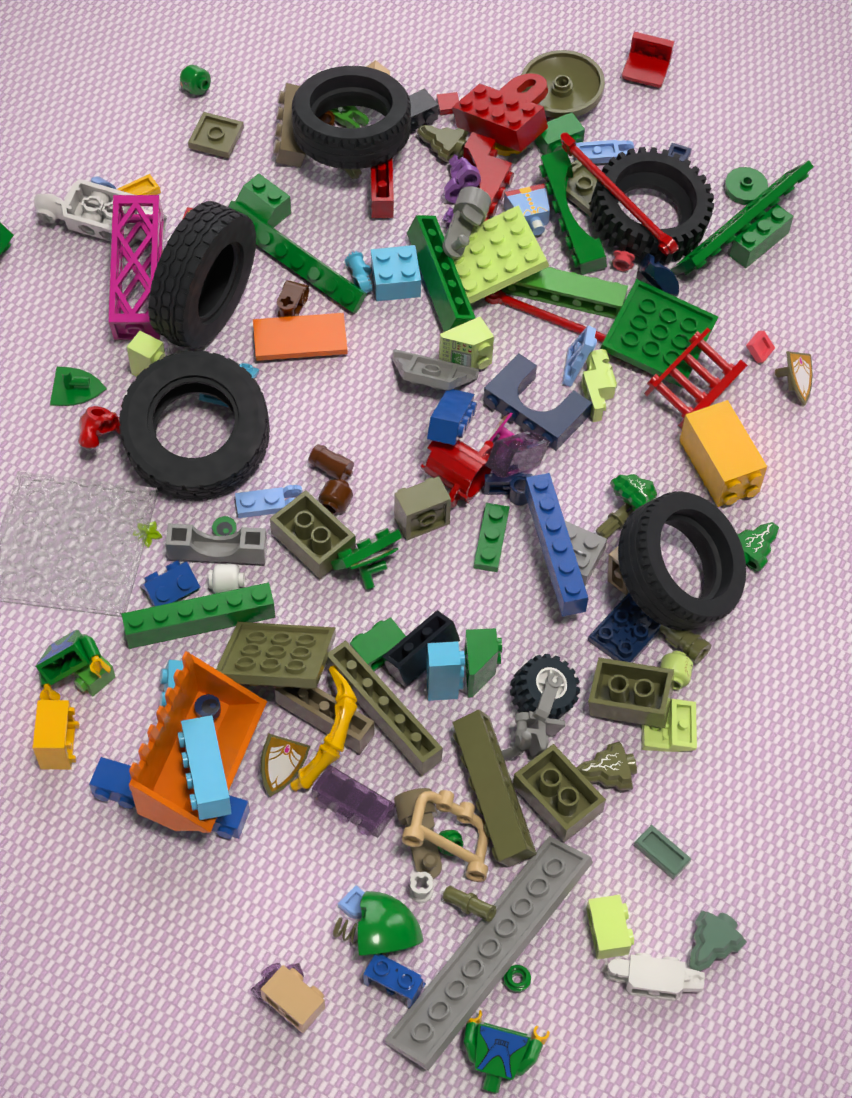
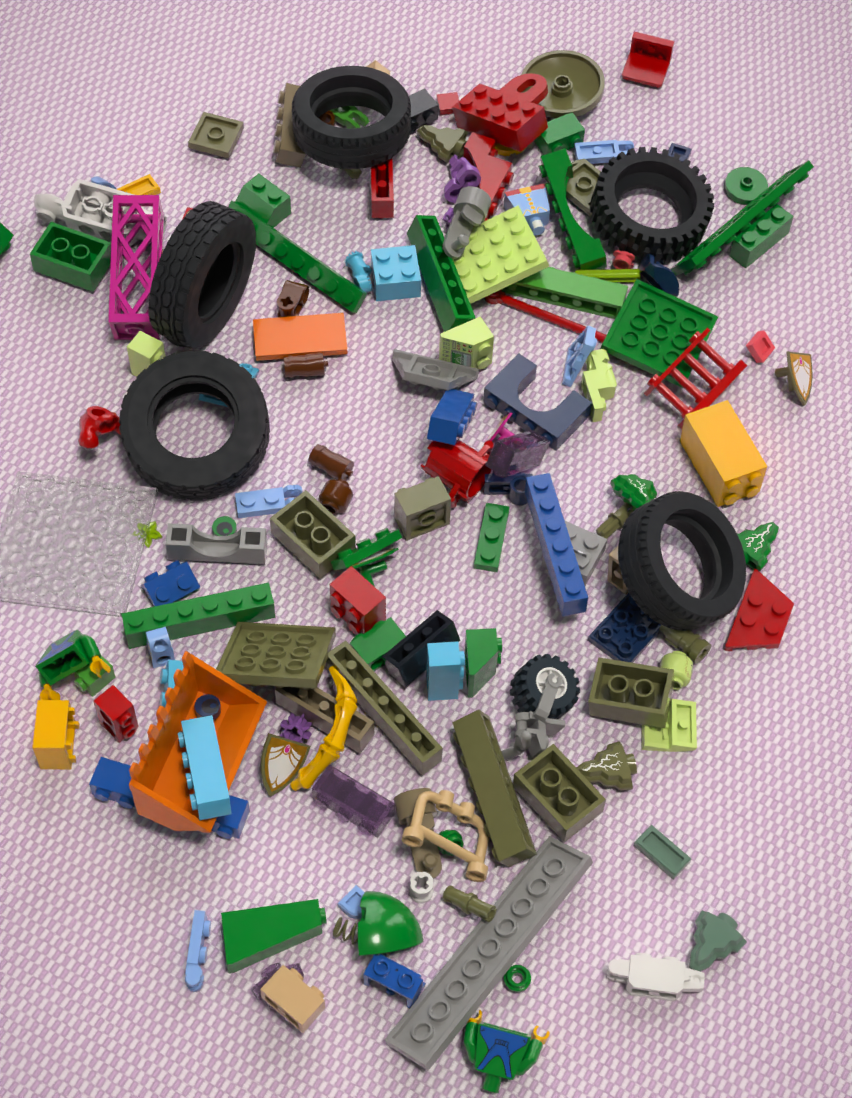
green shield [50,366,107,406] -> none
green head [180,65,211,96] -> none
white head [209,564,245,594] -> none
red hinge [561,132,679,256] -> none
yellowish green brick [586,895,634,960] -> none
none -> green brick [30,222,111,292]
none -> red brick [93,685,139,743]
none -> light blue leg [146,627,175,669]
none -> light blue hinge [185,910,211,992]
none -> green slope [221,899,327,973]
none -> medium lavender gear [280,713,312,743]
none -> reddish brown piece [284,352,328,378]
none -> red brick [329,566,386,635]
none -> lime axle [575,269,641,283]
none -> red wing [724,569,794,651]

